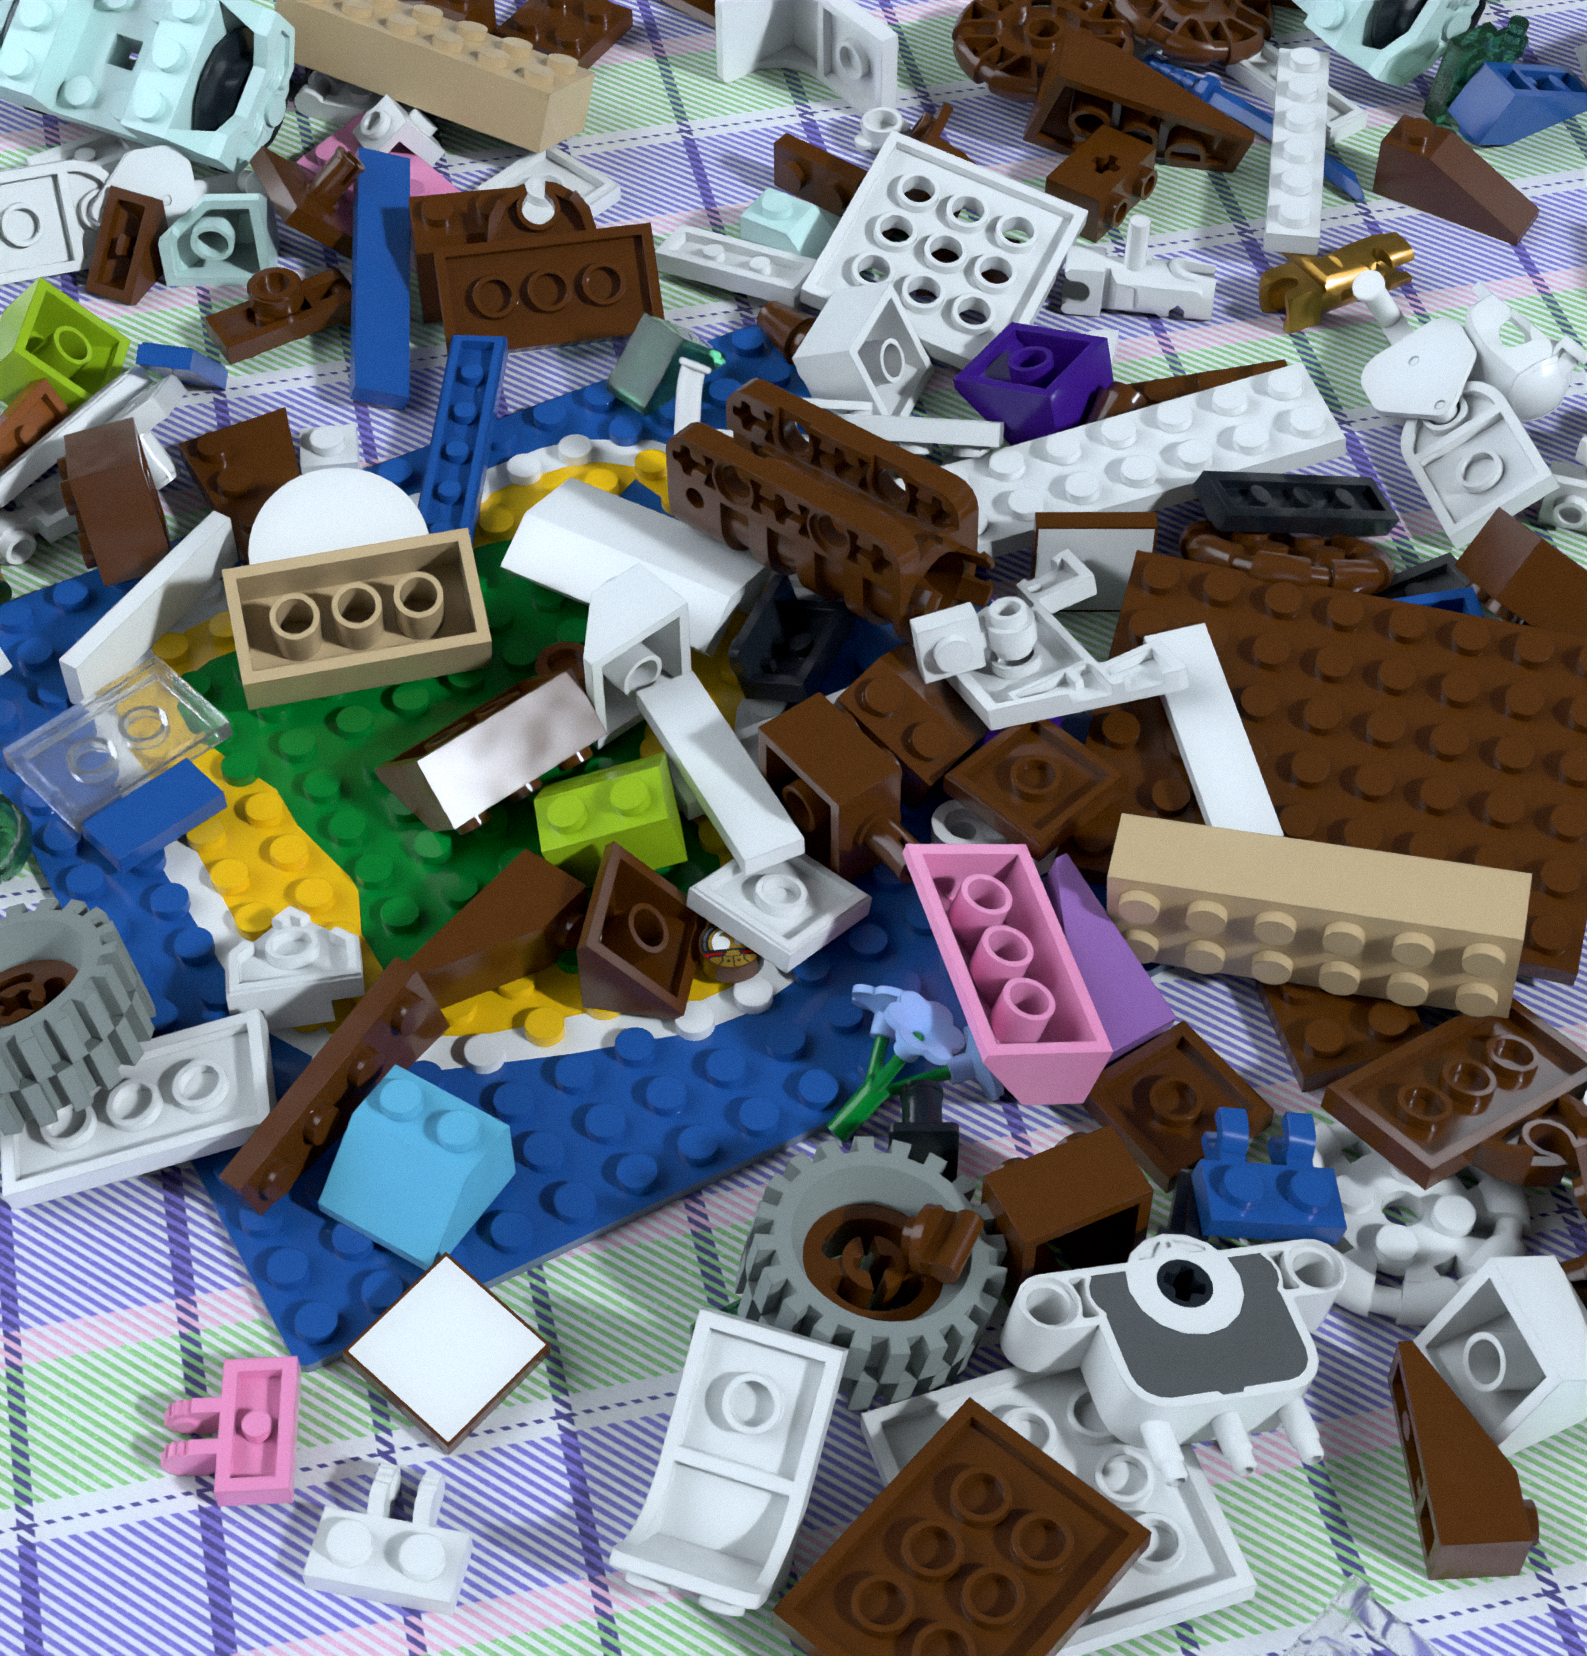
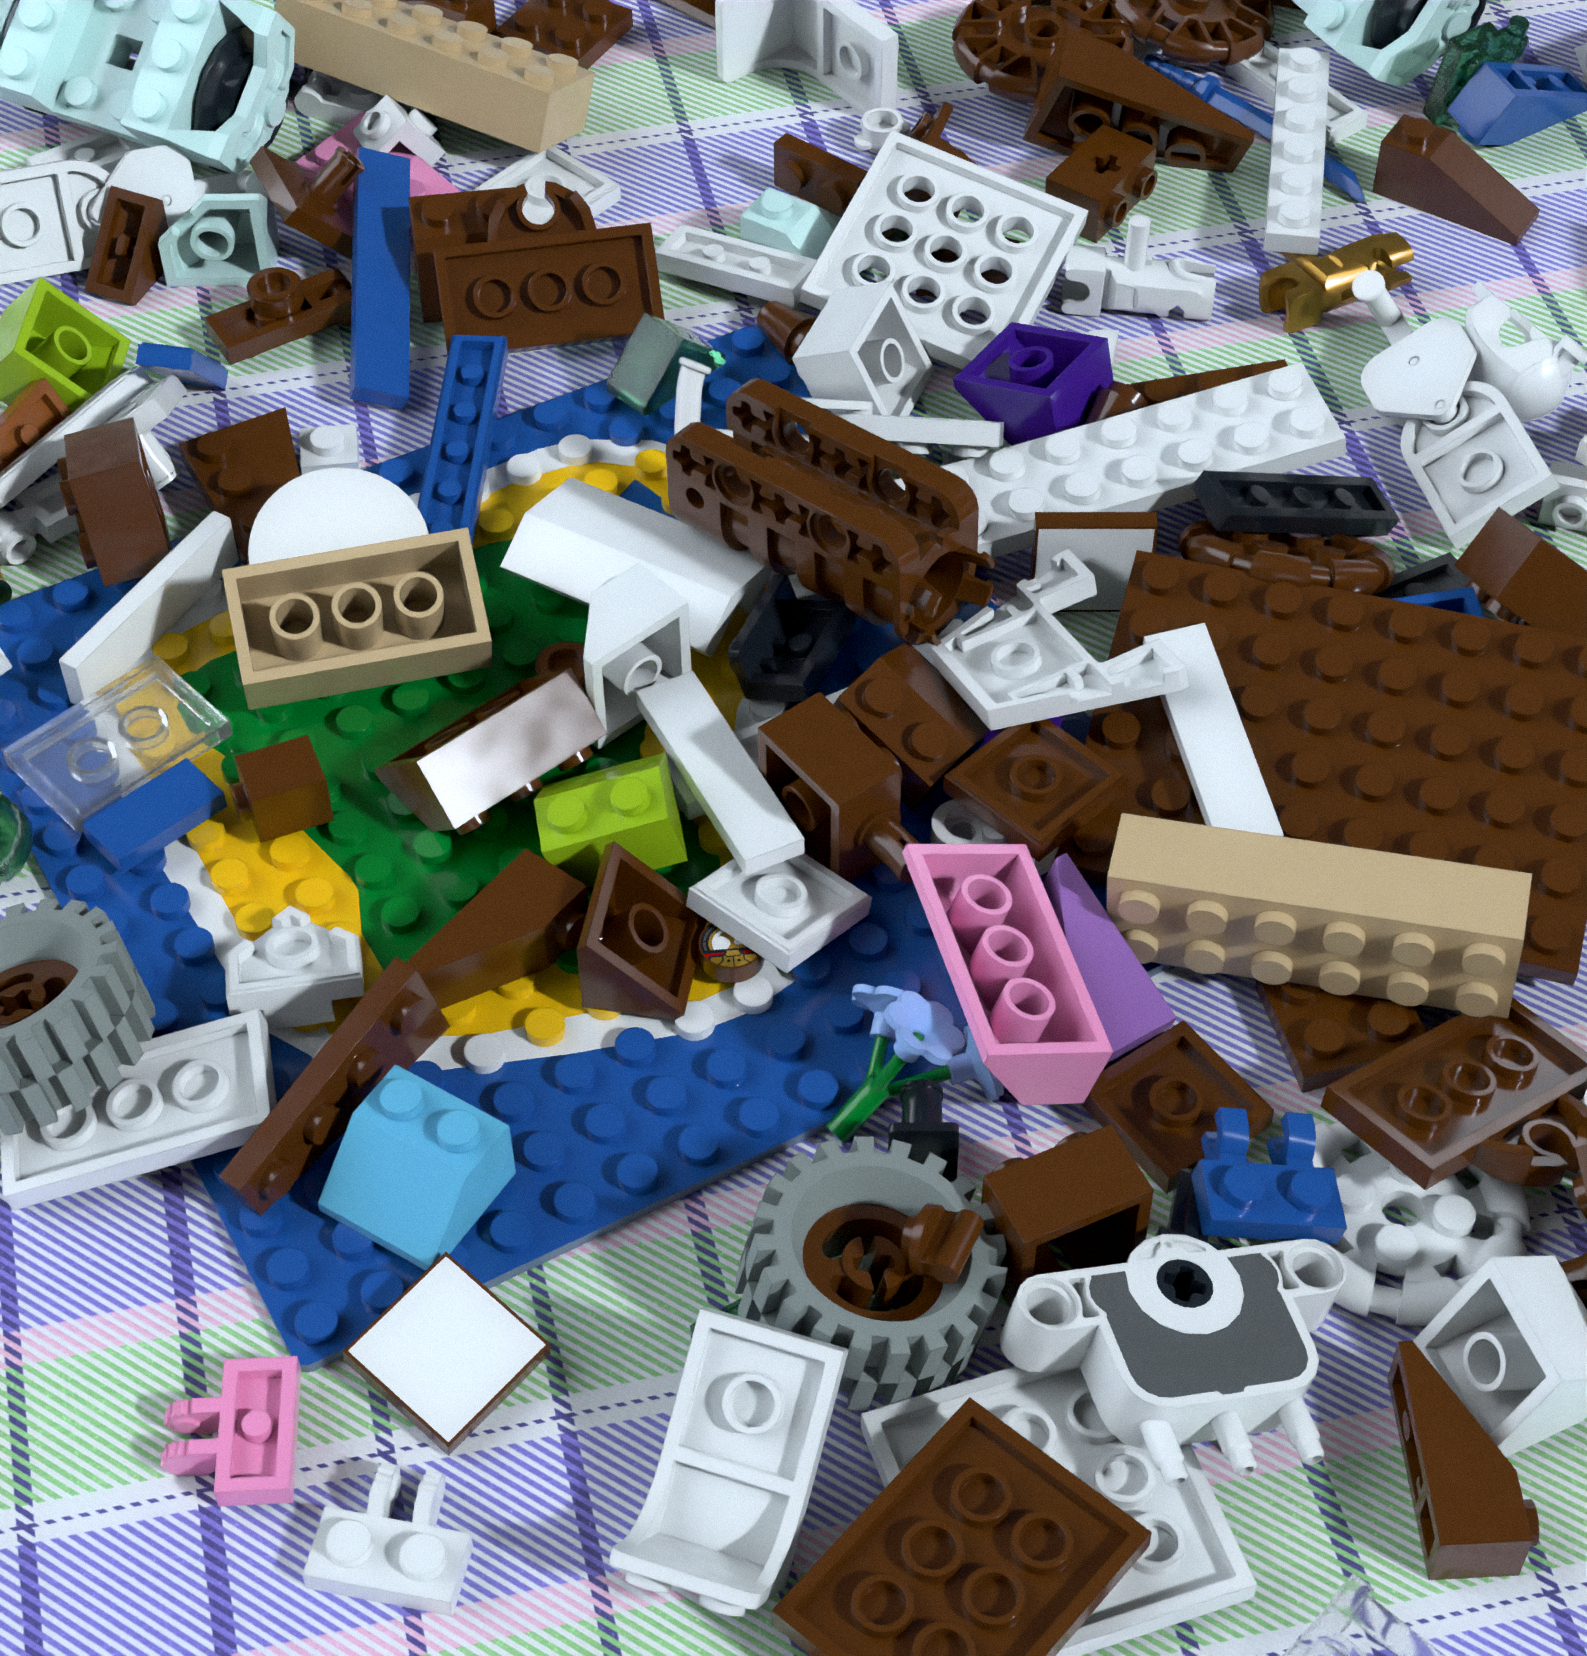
white plate [909,597,1037,684] -> none
none -> reddish brown brick [229,735,334,843]

